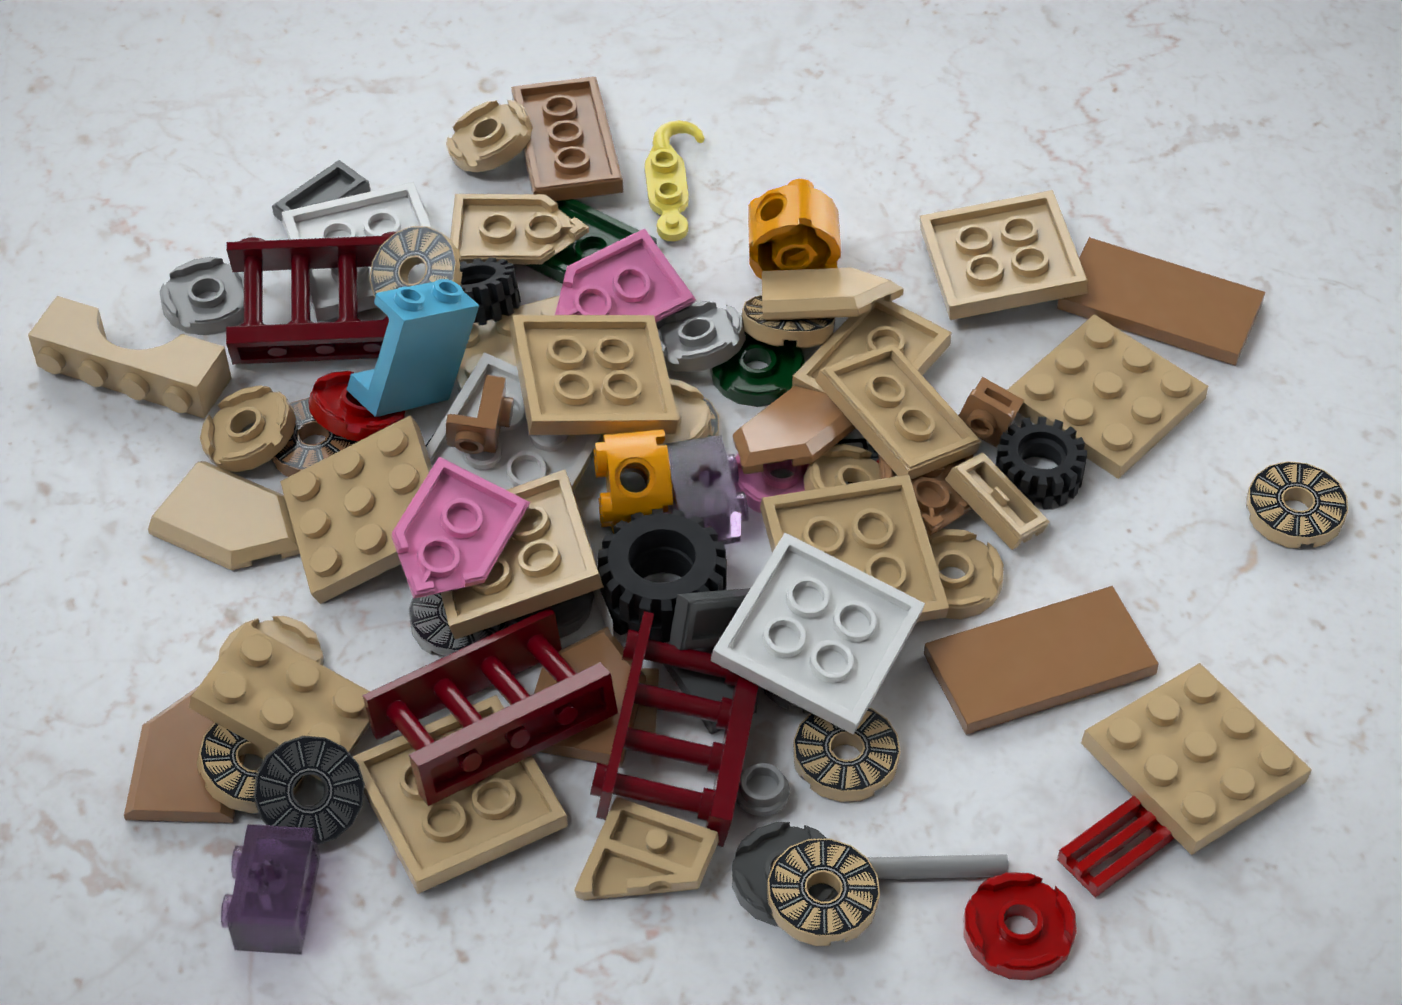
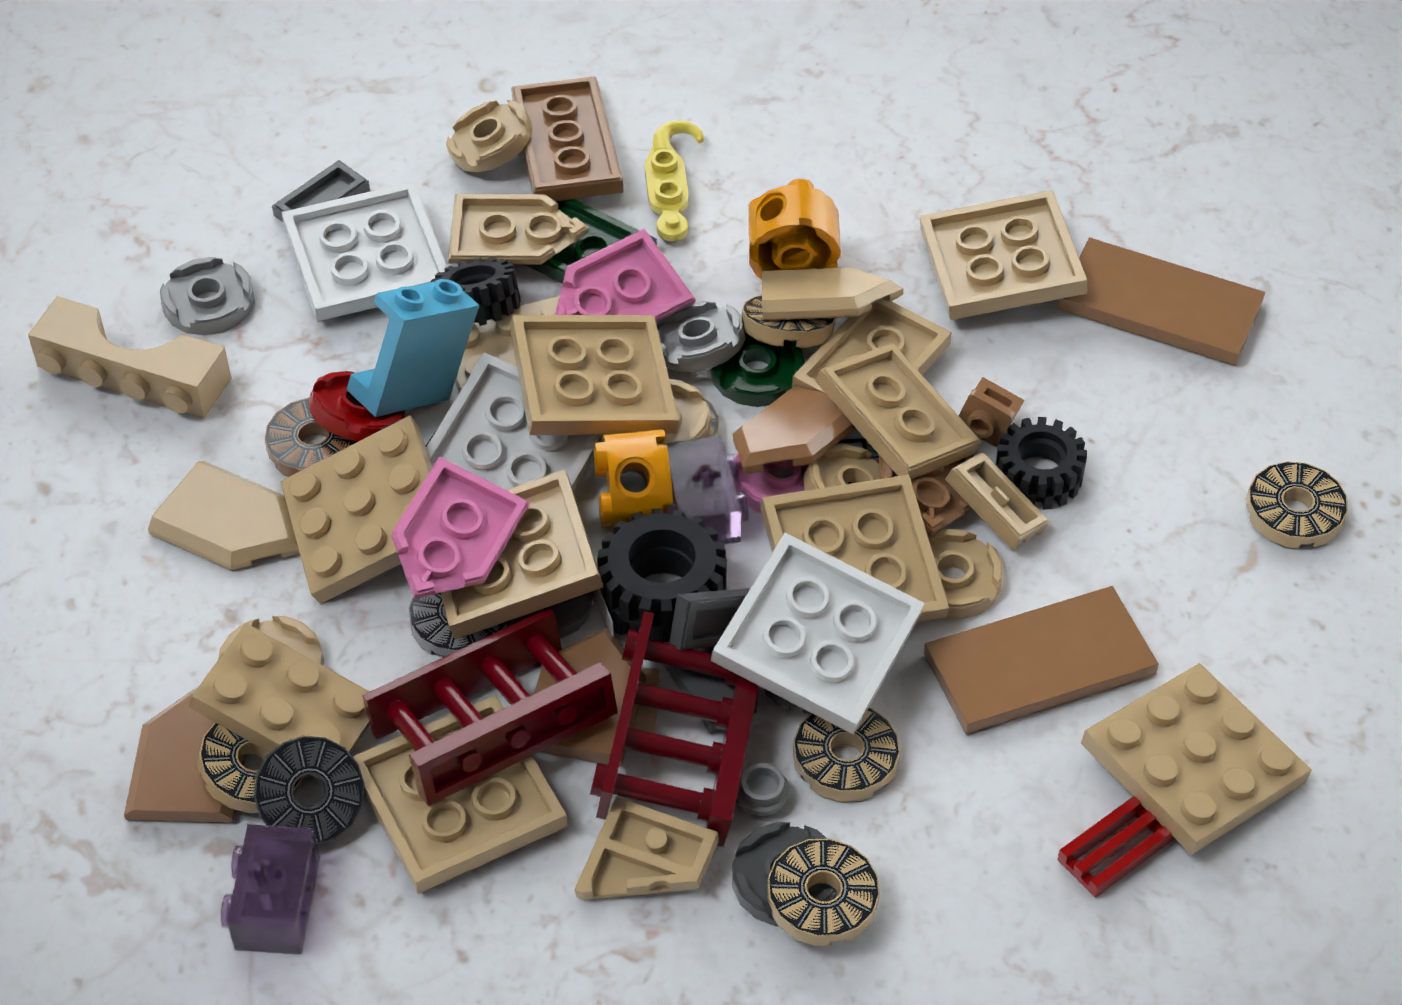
tan tile [200,385,296,472] -> none
dark red fence [226,231,419,365] -> none
tile [370,226,462,297] -> none
medium nougat bracket [446,375,514,454] -> none
light grey bar [867,854,1008,879] -> none
red tile [963,872,1076,980] -> none
tan plate [1007,314,1208,479] -> none

